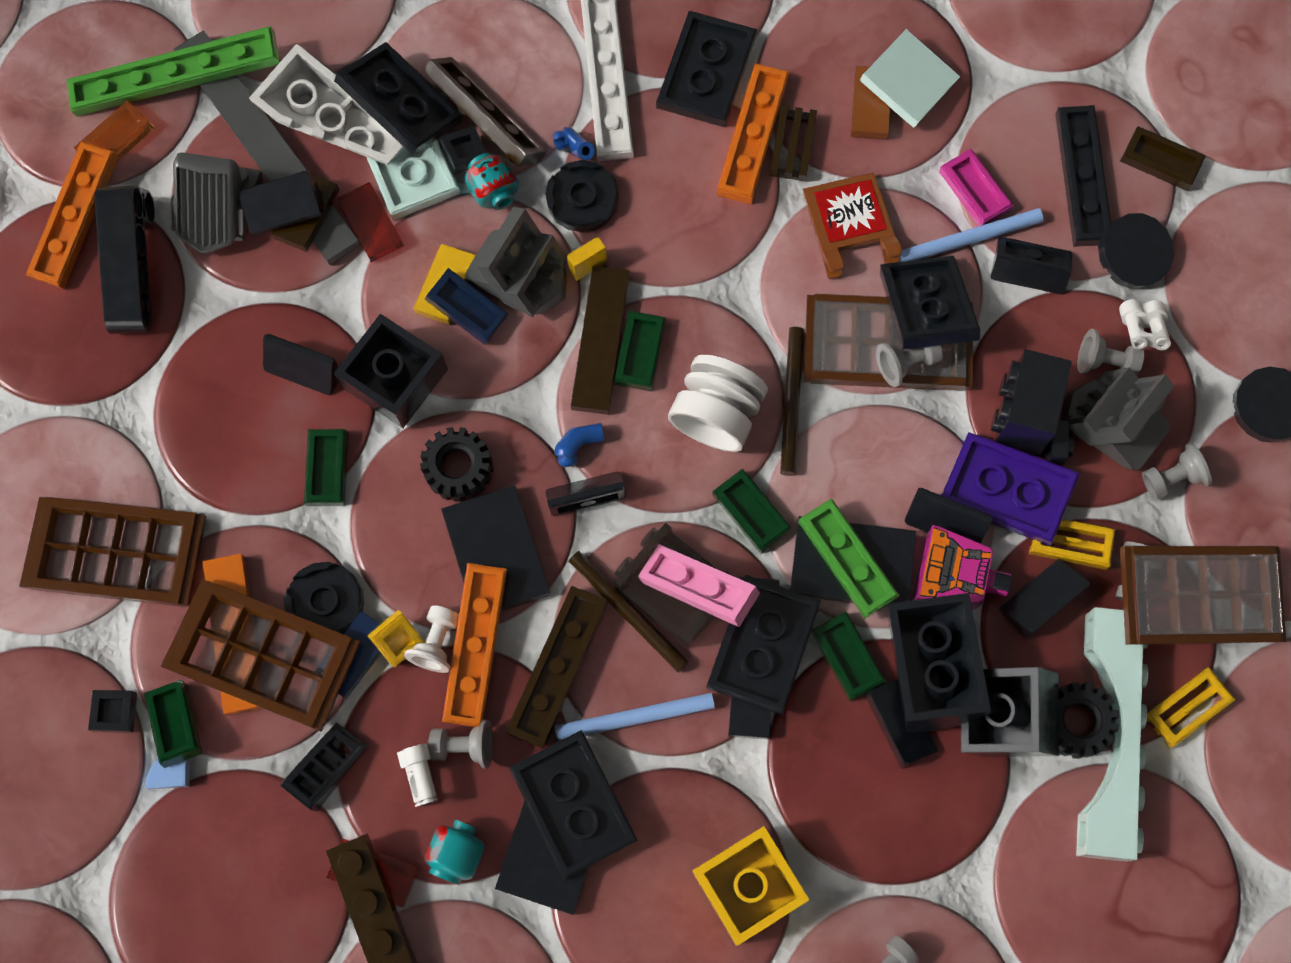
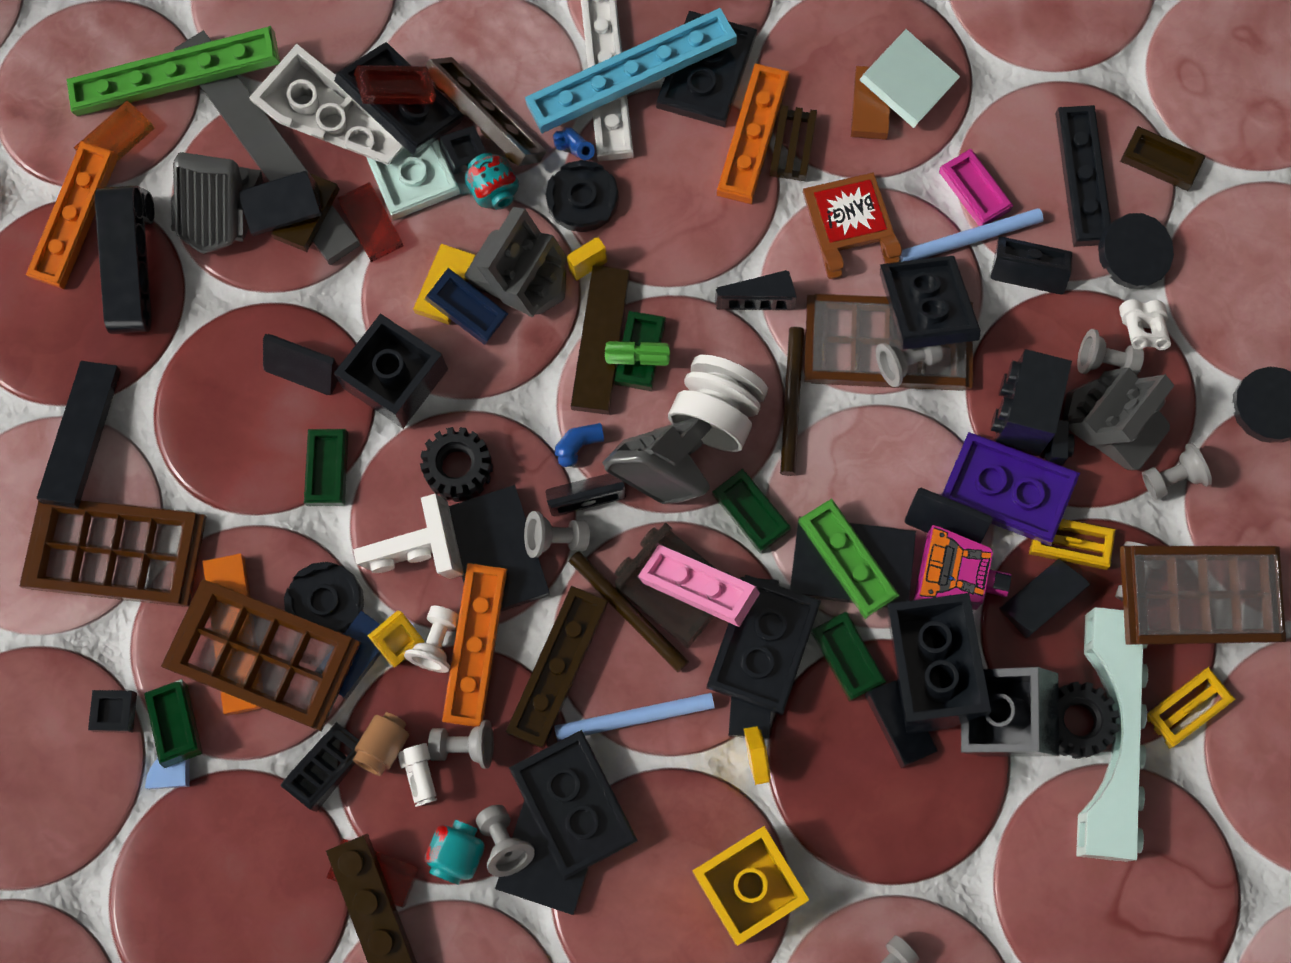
none -> black tile [36,361,121,509]
none -> white bracket [353,493,464,579]
none -> medium nougat brick [353,712,409,776]
none -> clear red tile [354,65,436,104]
none -> light grey piece [476,805,535,877]
none -> light grey piece [524,511,590,558]
none -> medium azure plate [525,8,737,133]
none -> dark grey piece [602,418,712,504]
none -> bright green piece [605,341,670,366]
none -> black slope [715,270,797,310]
none -> yellow tile [744,726,771,785]

